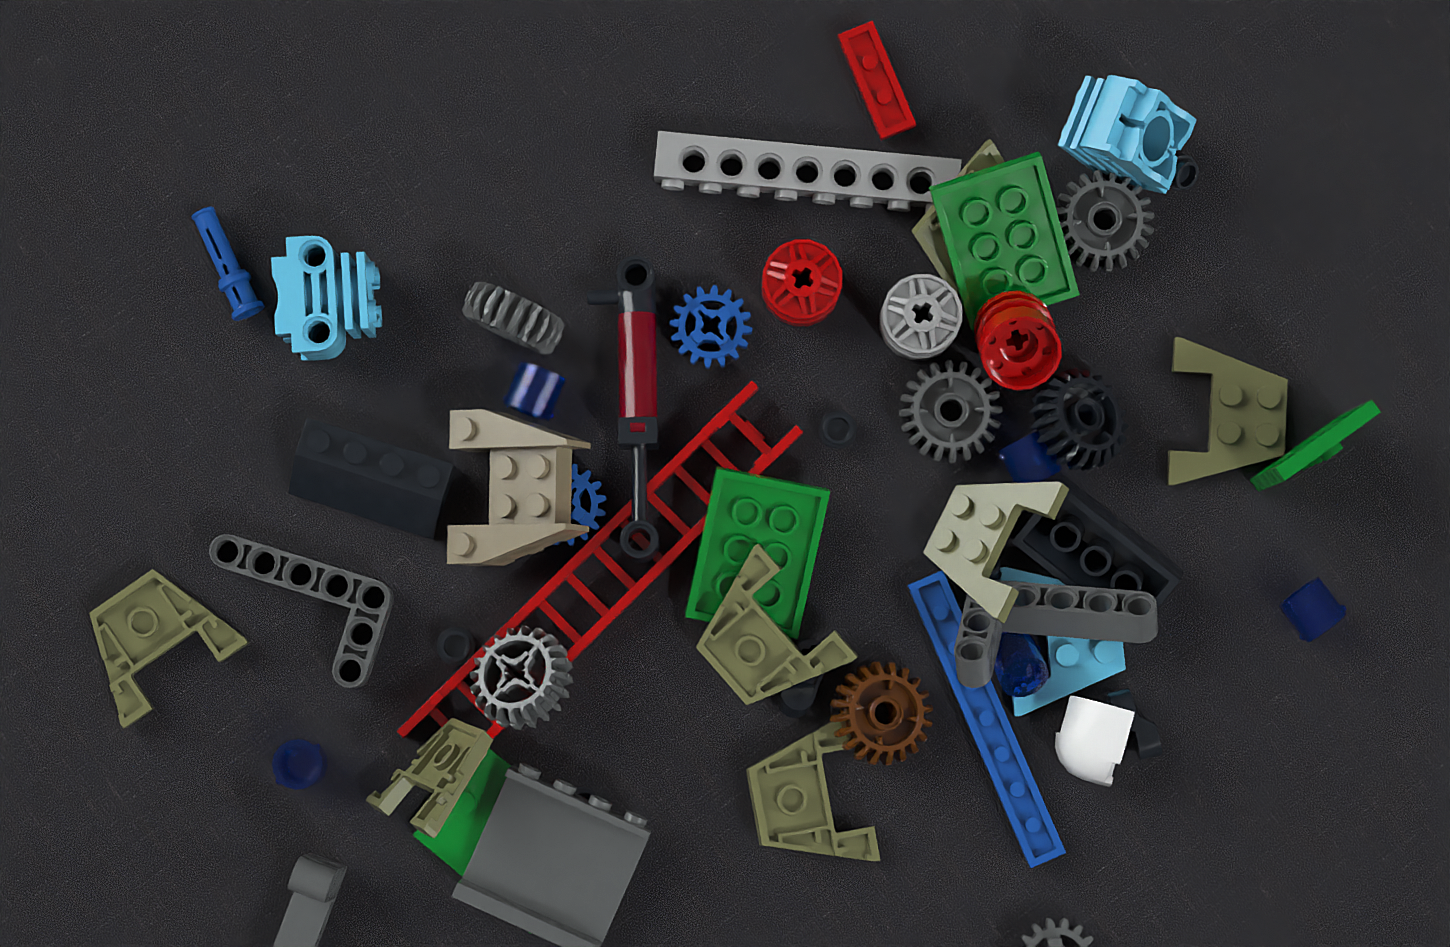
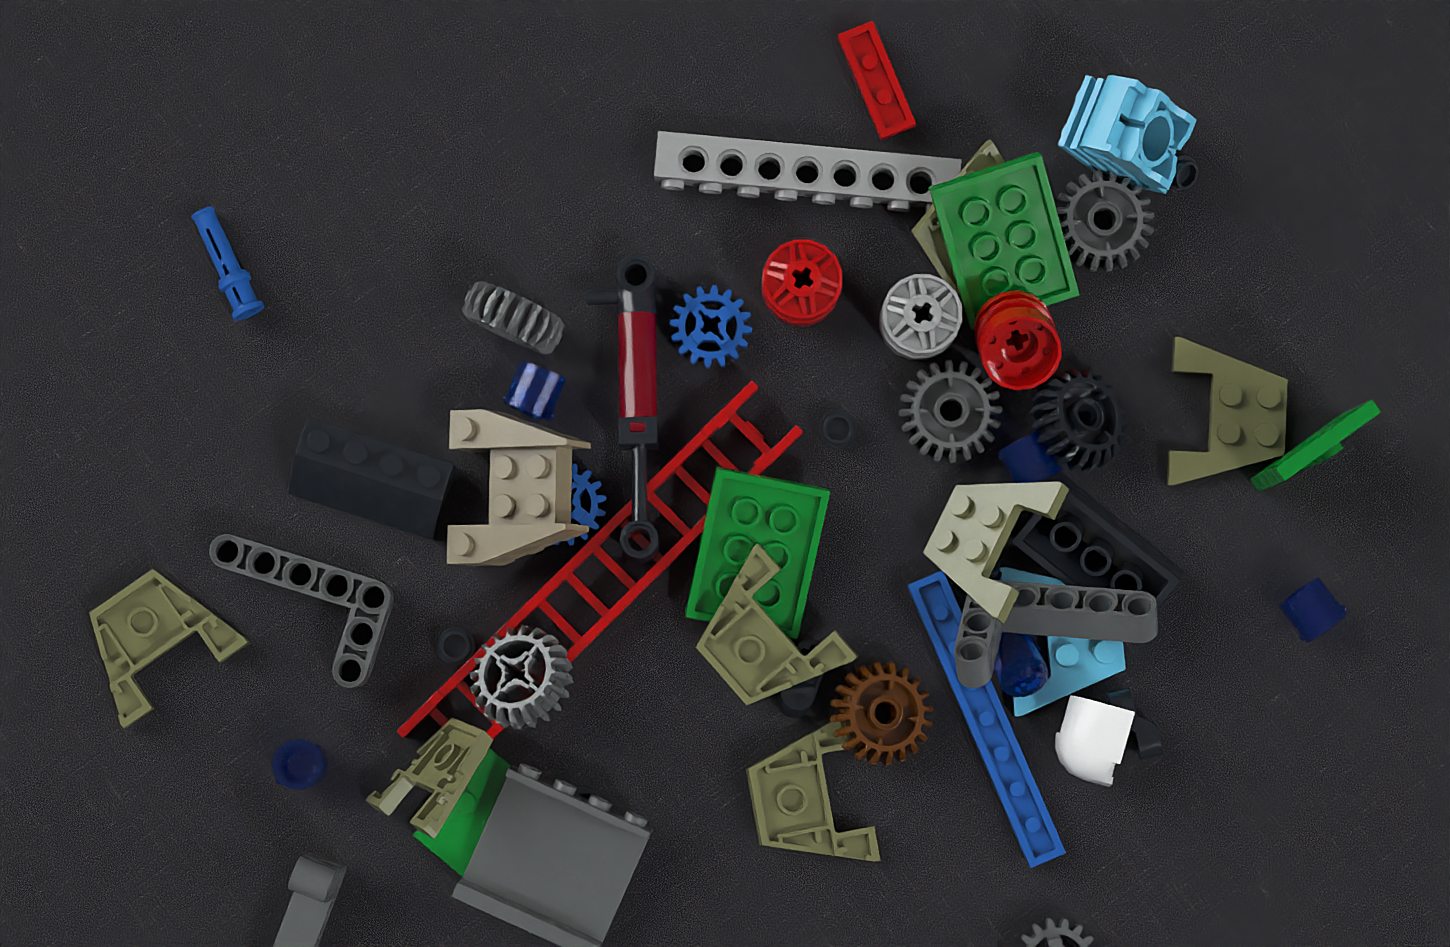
medium azure piece [271,236,382,361] -> none

